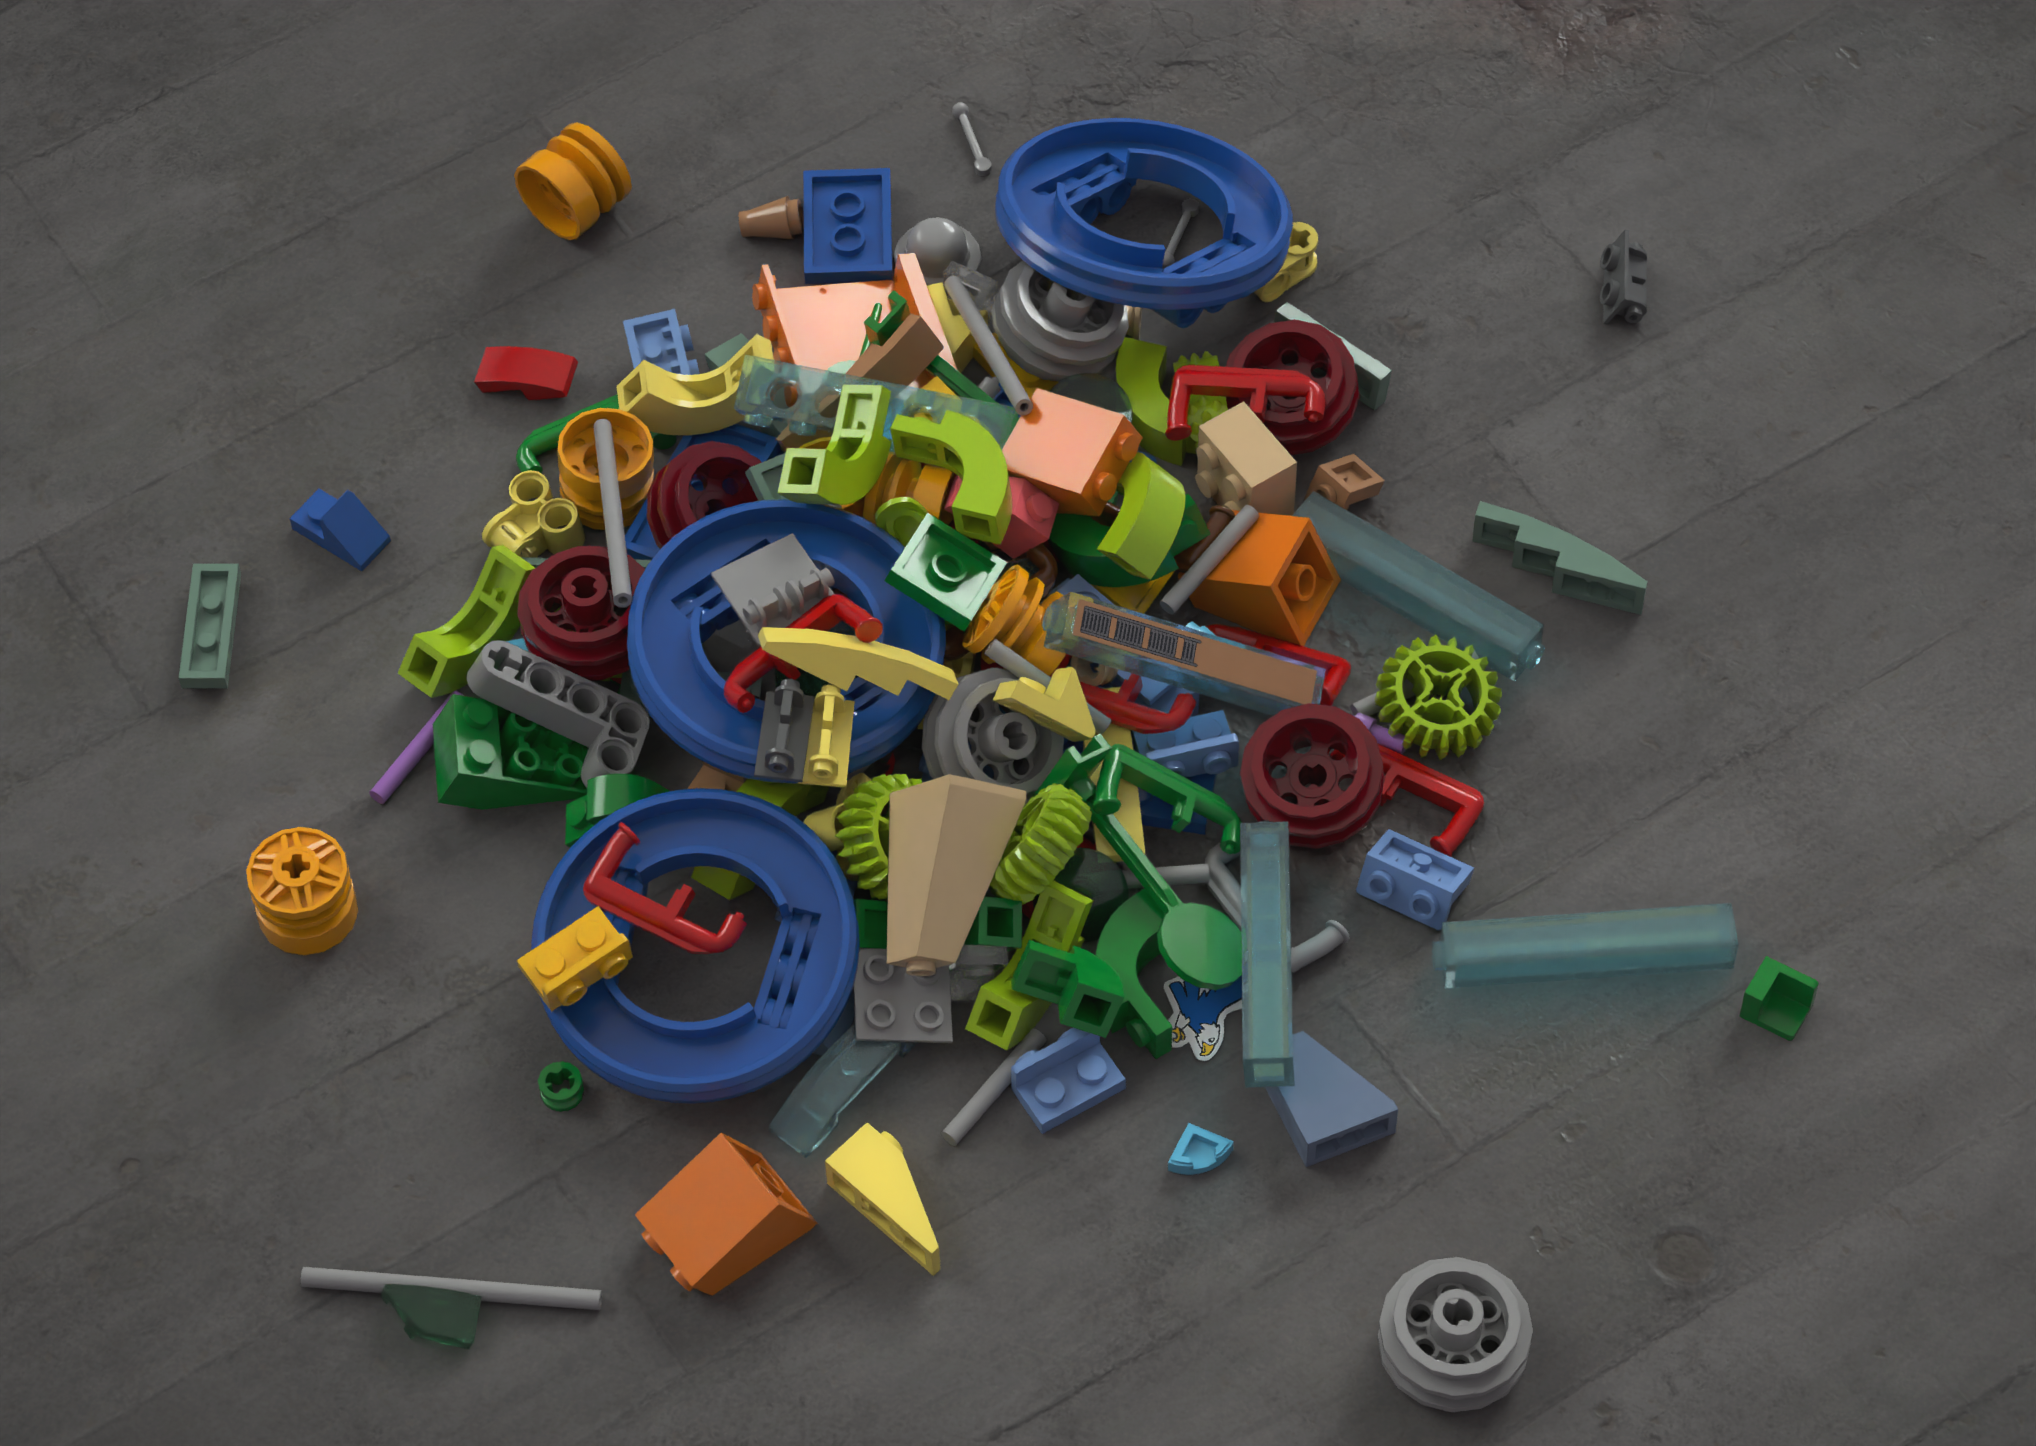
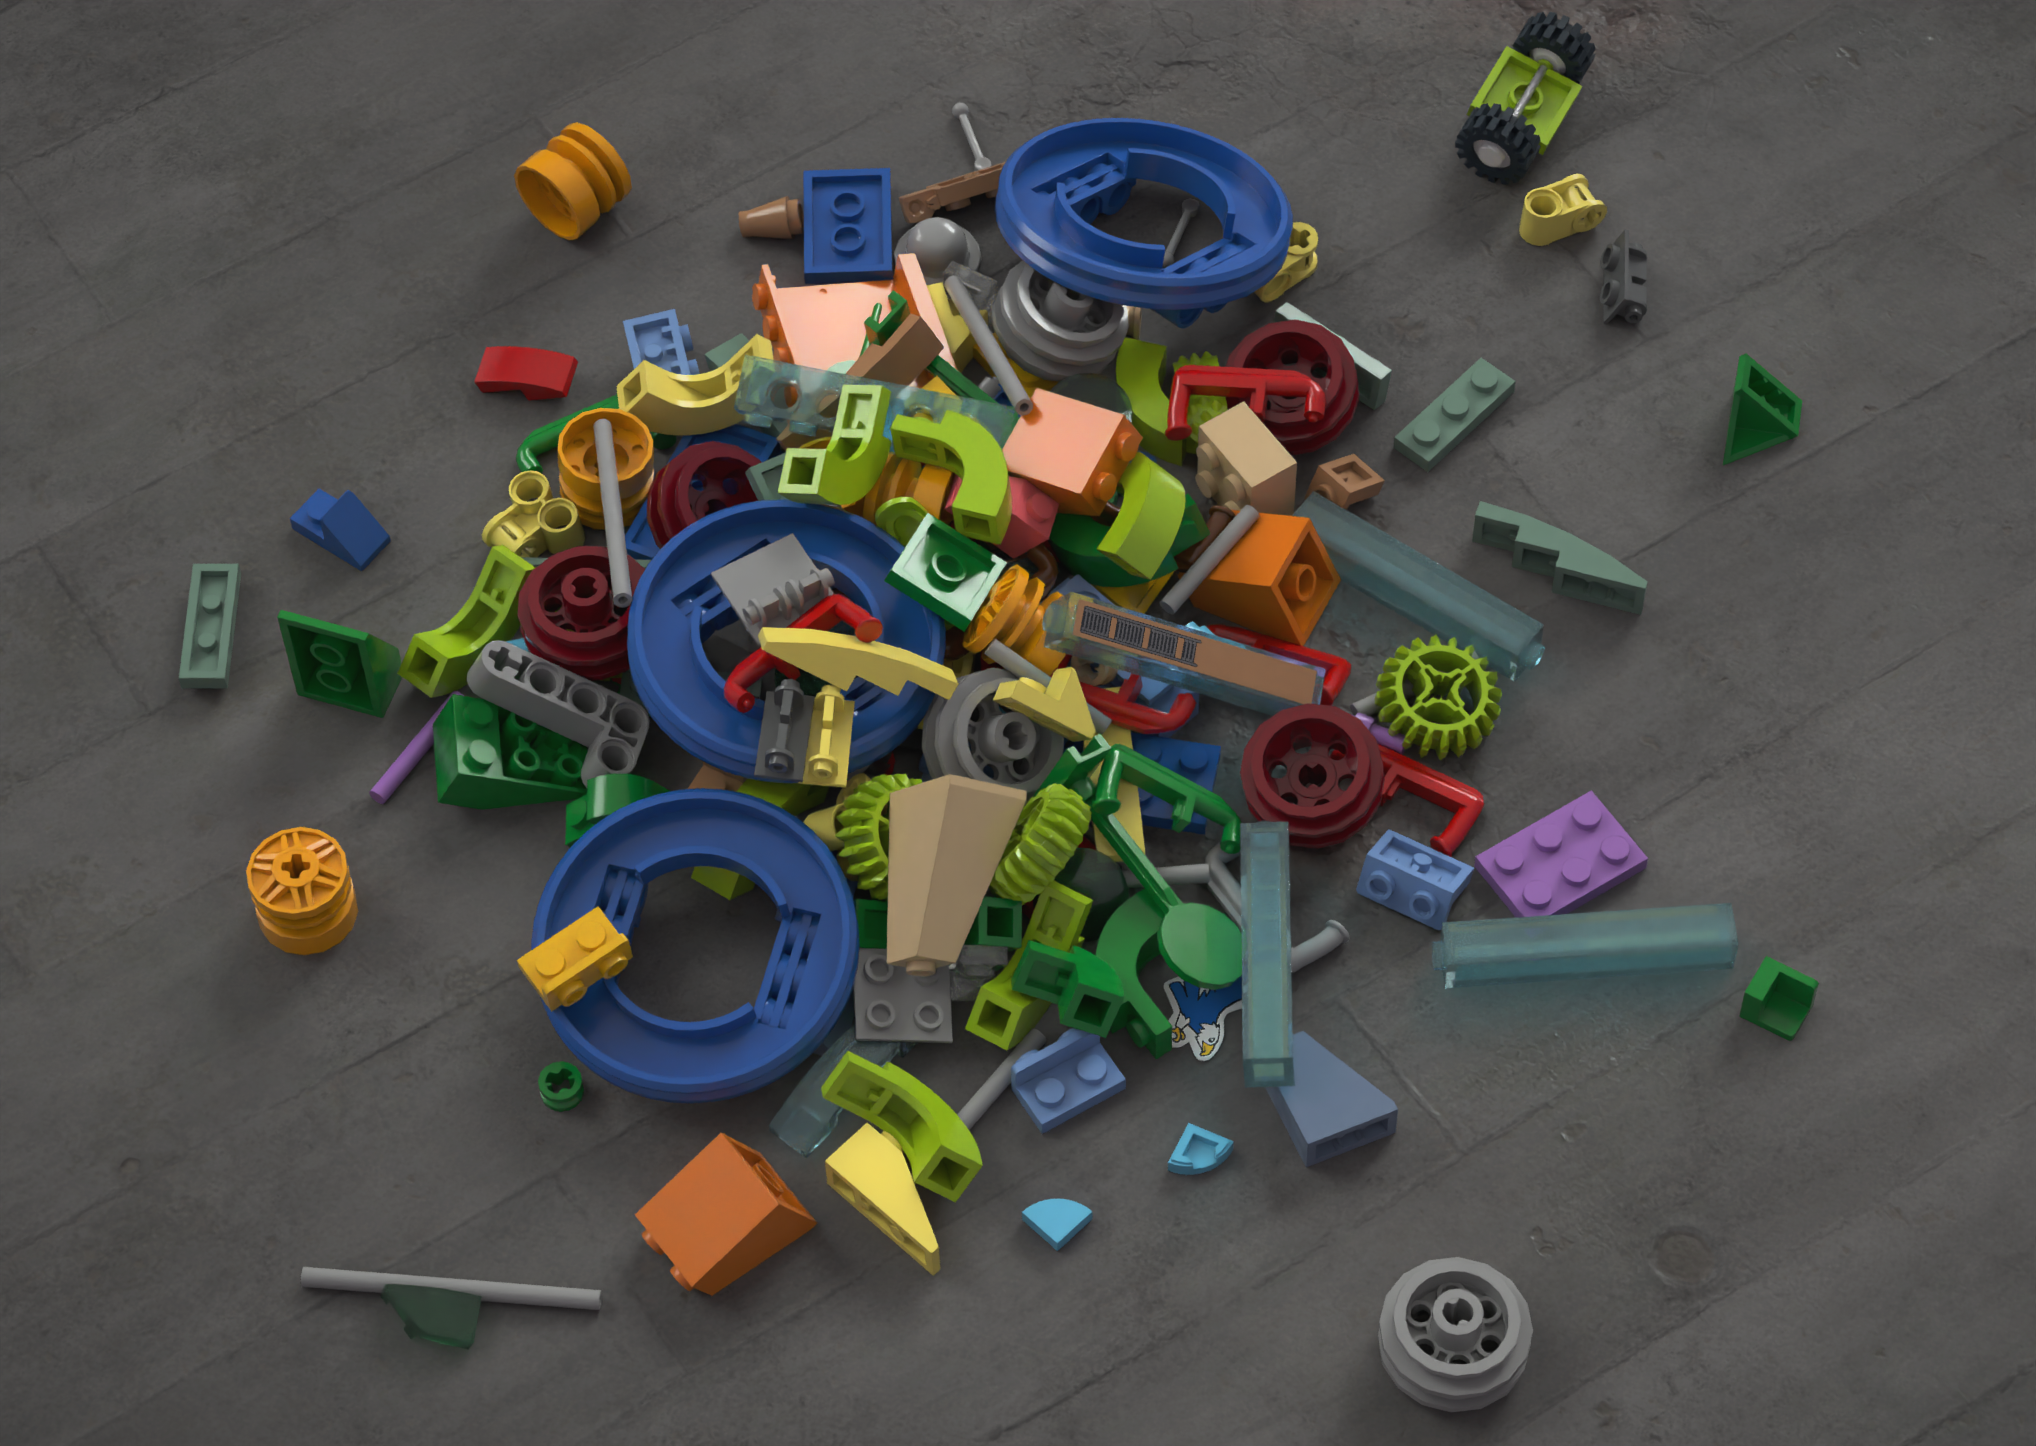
red piece [583,822,747,954] -> none
medium blue bracket [1132,710,1239,778] -> none
none -> green slope [277,610,403,718]
none -> lime arch [821,1051,983,1203]
none -> medium nougat hinge [899,162,1005,223]
none -> medium azure tile [1022,1199,1092,1251]
none -> sand green plate [1393,357,1516,472]
none -> plate [1455,12,1596,185]
none -> medium lavender plate [1474,790,1648,935]
none -> light yellow piece [1519,174,1607,246]
none -> green slope [1723,353,1802,466]

